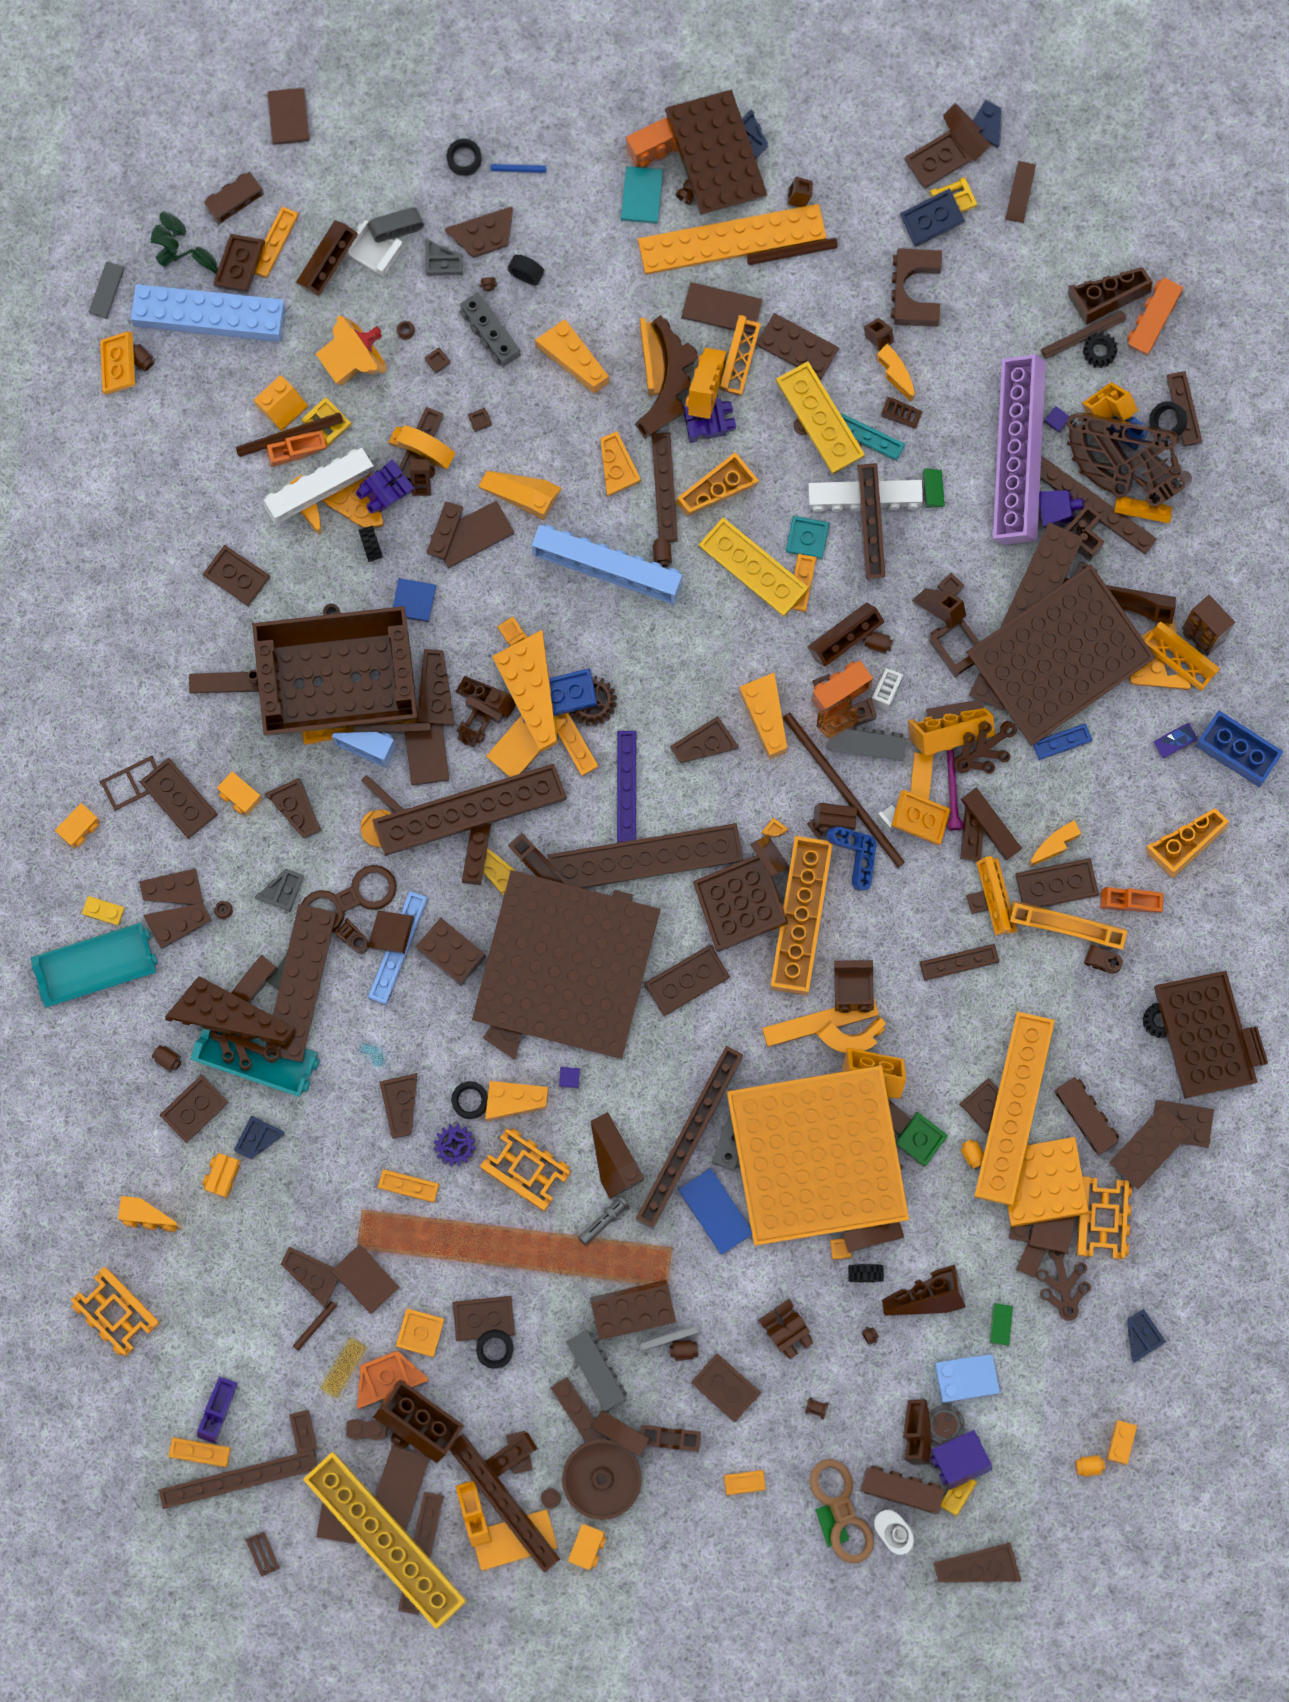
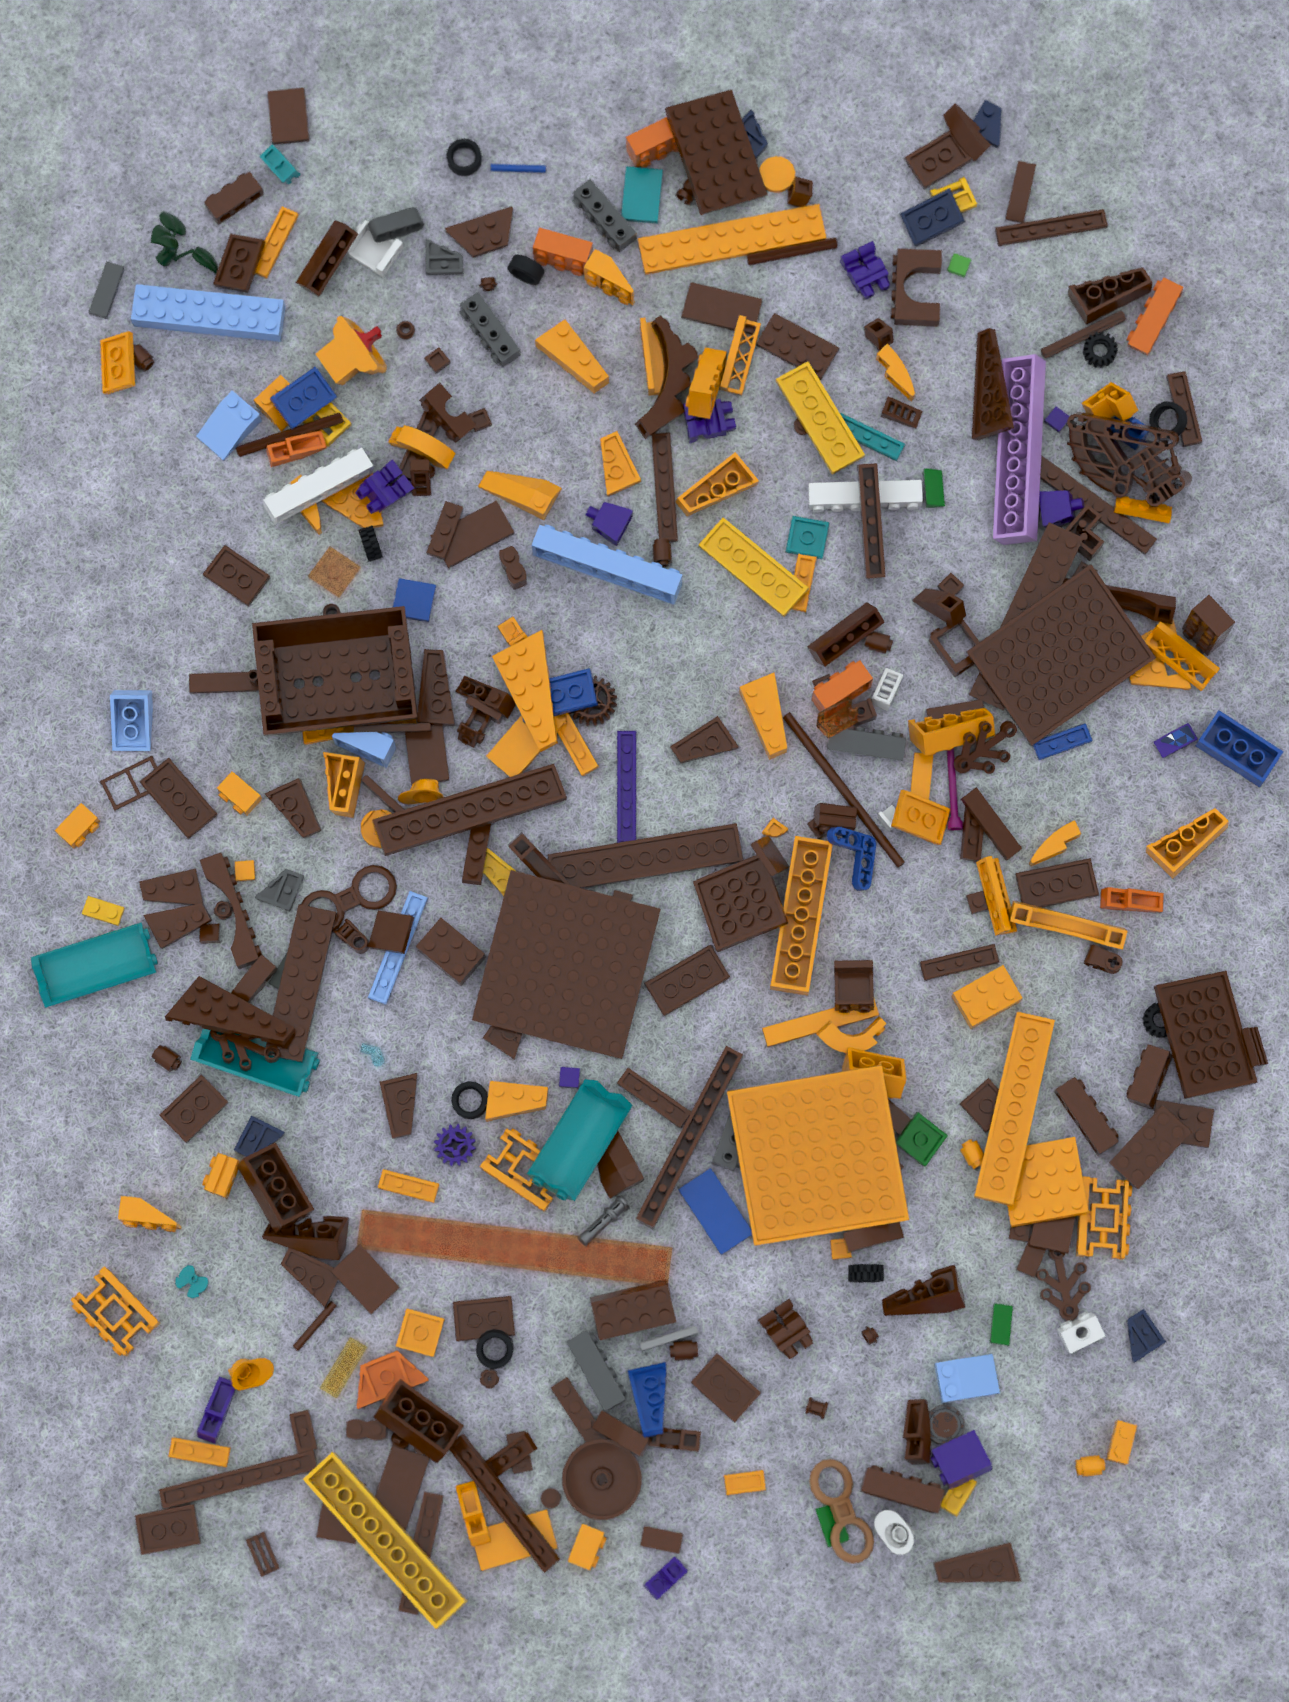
none -> light blue slope [110,690,153,751]
none -> reddish brown plate [135,1504,201,1555]
none -> teal piece [175,1265,209,1298]
none -> light blue slope [196,390,262,461]
none -> reddish brown slope [199,923,220,944]
none -> reddish brown arch [200,852,262,969]
none -> light orange piece [228,1358,274,1391]
none -> light orange tile [235,860,255,882]
none -> reddish brown brick [237,1142,314,1233]
none -> teal hinge [259,144,301,185]
none -> reddish brown wedge [262,1216,349,1260]
none -> blue tile [270,366,337,429]
none -> clear orange tile [308,547,361,598]
none -> light orange wedge [323,752,365,818]
none -> light orange piece [398,779,444,805]
none -> reddish brown arch [419,382,476,443]
none -> reddish brown plate [480,1369,499,1389]
none -> reddish brown brick [499,546,527,590]
none -> teal cylinder [527,1079,633,1201]
none -> orange brick [533,227,593,276]
none -> dark grey brick [573,179,637,252]
none -> light orange slope [584,249,634,306]
none -> dark purple torso [585,502,633,546]
none -> reddish brown plate [617,1068,691,1128]
none -> blue wing [628,1362,667,1437]
none -> reddish brown tile [640,1526,683,1554]
none -> dark purple slope [643,1557,688,1600]
none -> light orange tile [759,156,795,193]
none -> dark purple hips [840,241,890,299]
none -> bright green tile [947,253,971,278]
none -> light orange brick [951,965,1023,1029]
none -> reddish brown wing [972,328,1014,440]
none -> reddish brown tile [995,209,1108,247]
none -> white brick [1056,1312,1106,1354]
none -> reddish brown brick [1127,1044,1173,1110]

